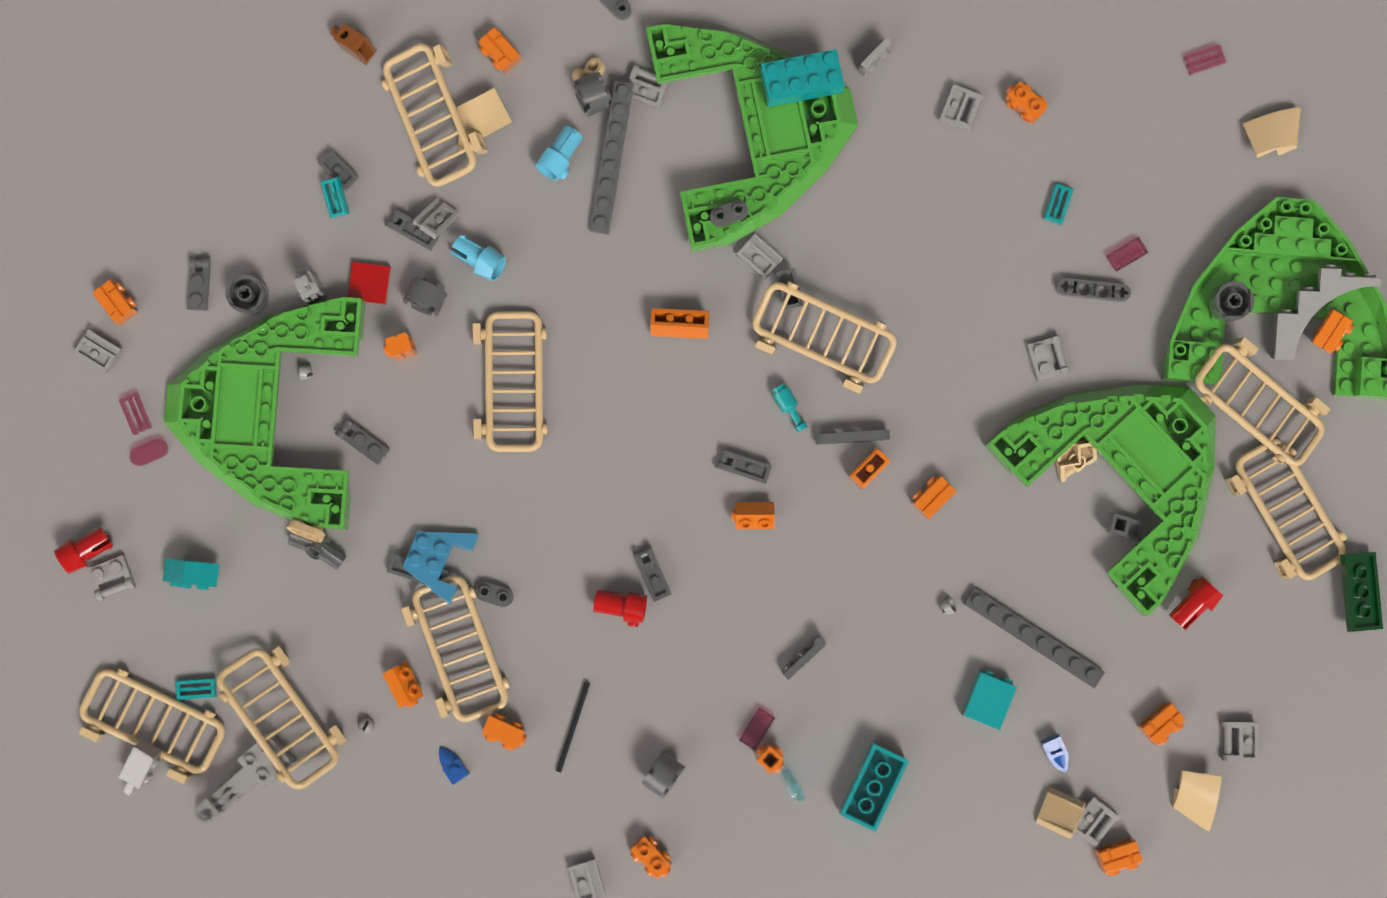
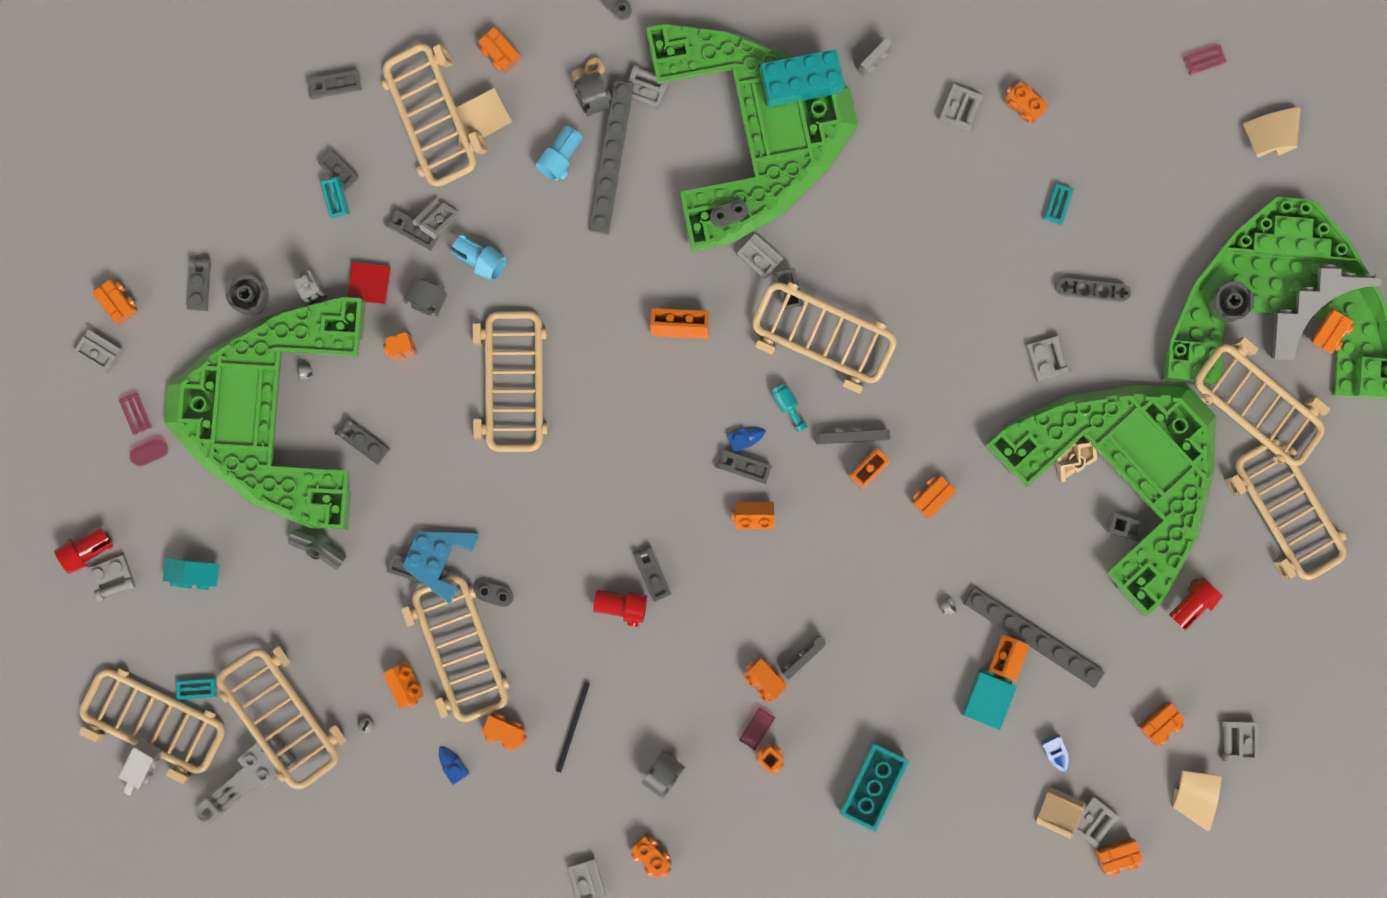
tan plate [287,519,325,543] -> none
dark orange torso [330,24,377,65] -> none
clear light blue plate [782,769,806,802] -> none
clear pink tile [1106,237,1149,272] -> none
dark green plate [1340,552,1383,632] -> none
none -> dark grey plate [307,70,362,99]
none -> blue plate [727,427,766,453]
none -> orange brick [742,658,787,702]
none -> orange brick [989,635,1030,681]

